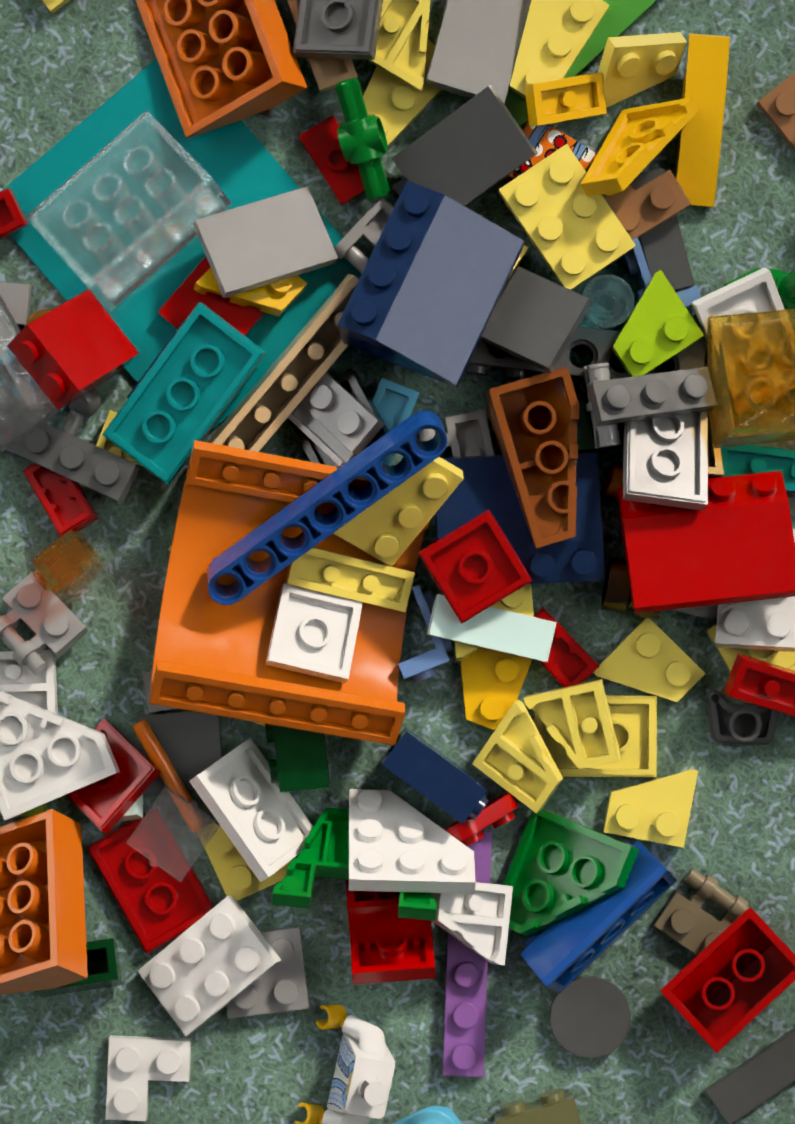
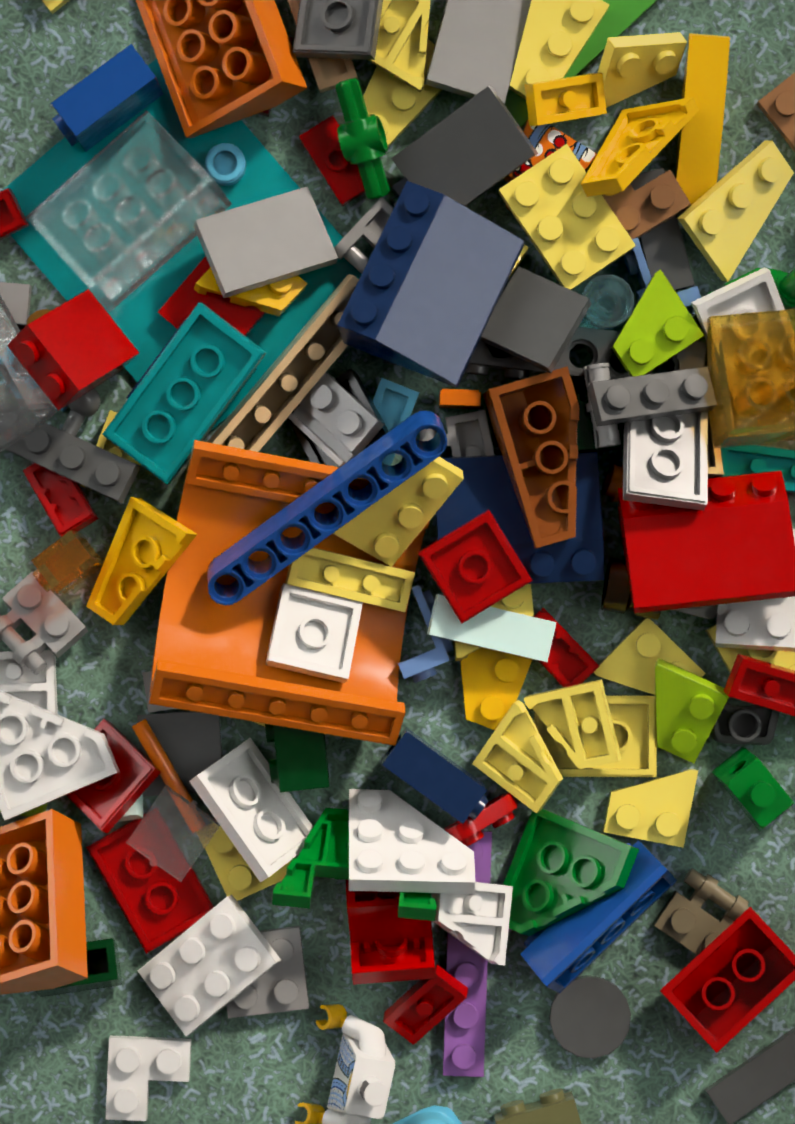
none -> blue brick [51,44,163,152]
none -> yellow wing [86,497,197,625]
none -> medium azure tile [205,143,246,186]
none -> red plate [383,964,468,1045]
none -> orange tile [439,389,481,409]
none -> lime wing [655,658,729,764]
none -> light yellow wing [677,140,794,282]
none -> green torso [711,746,794,832]

